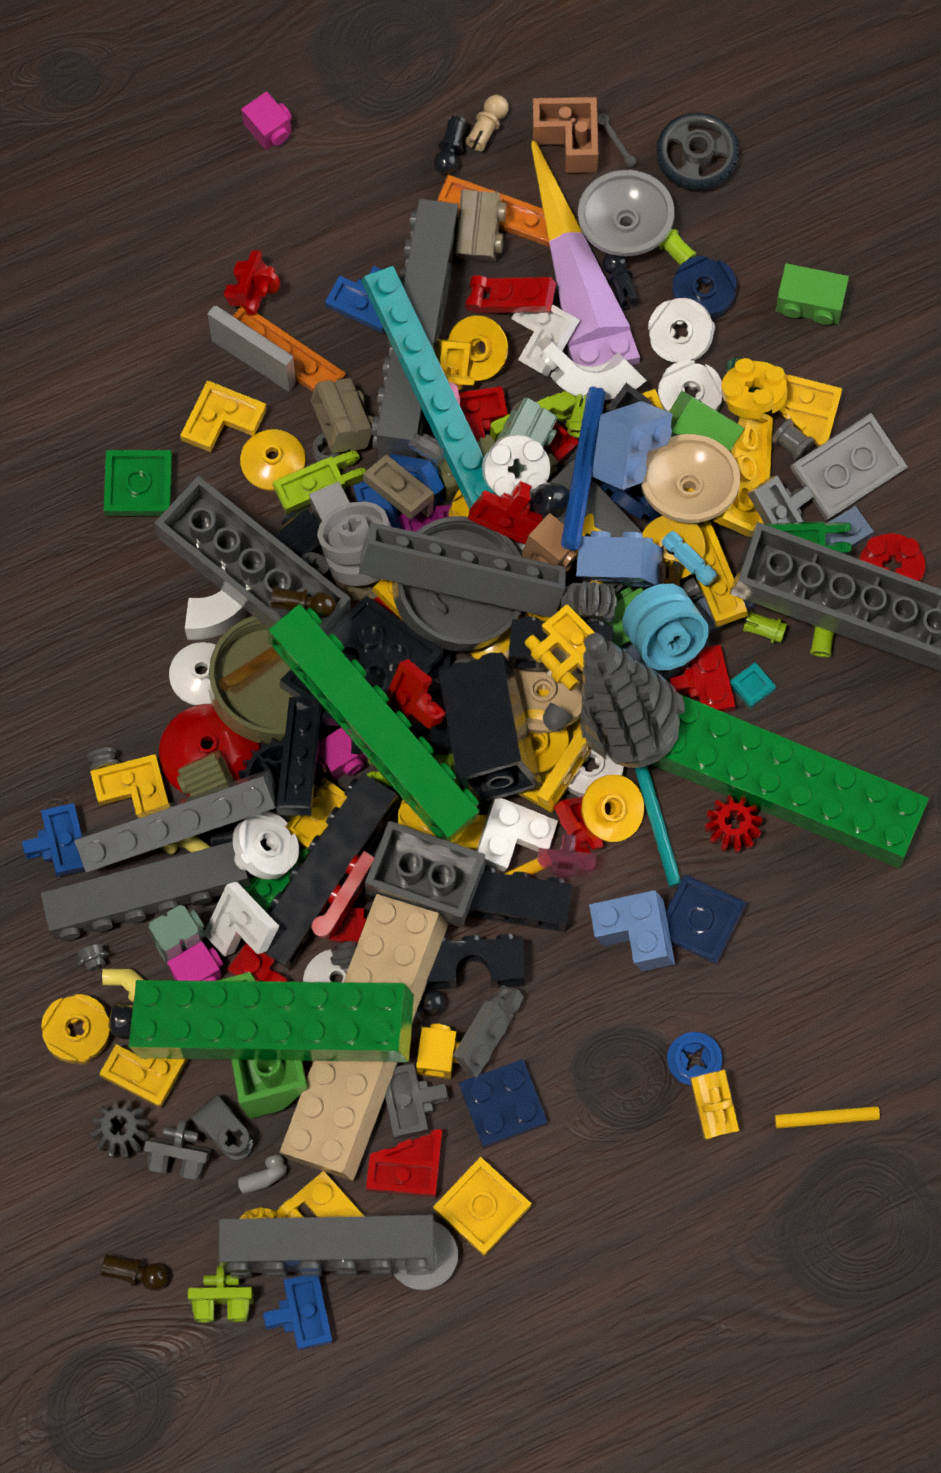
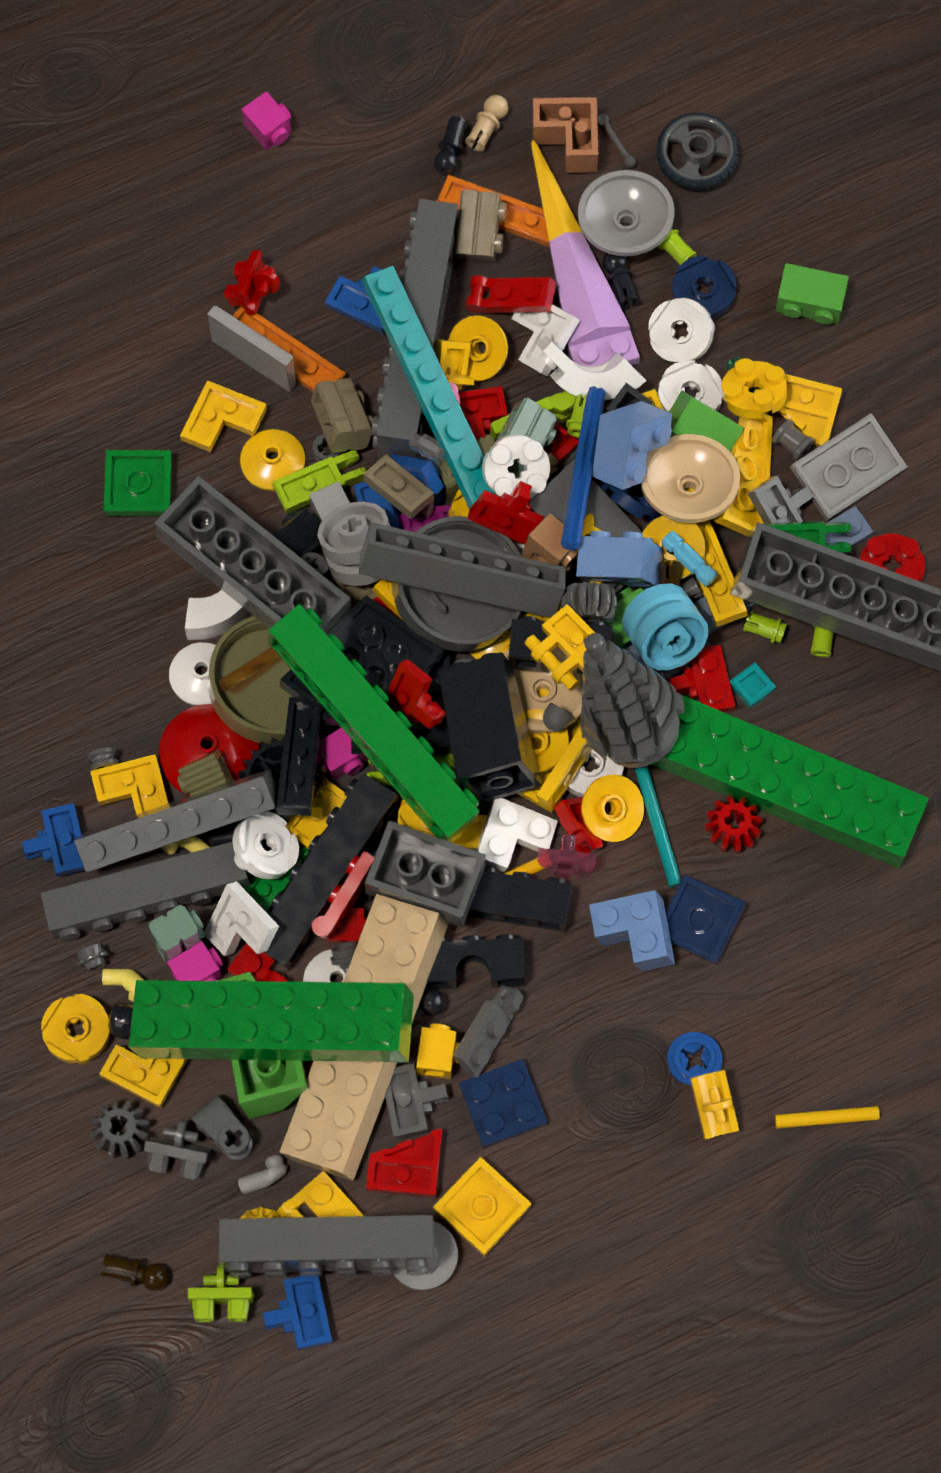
dark brown pin [271,587,336,618] -> none
black piece [531,483,569,517] -> none

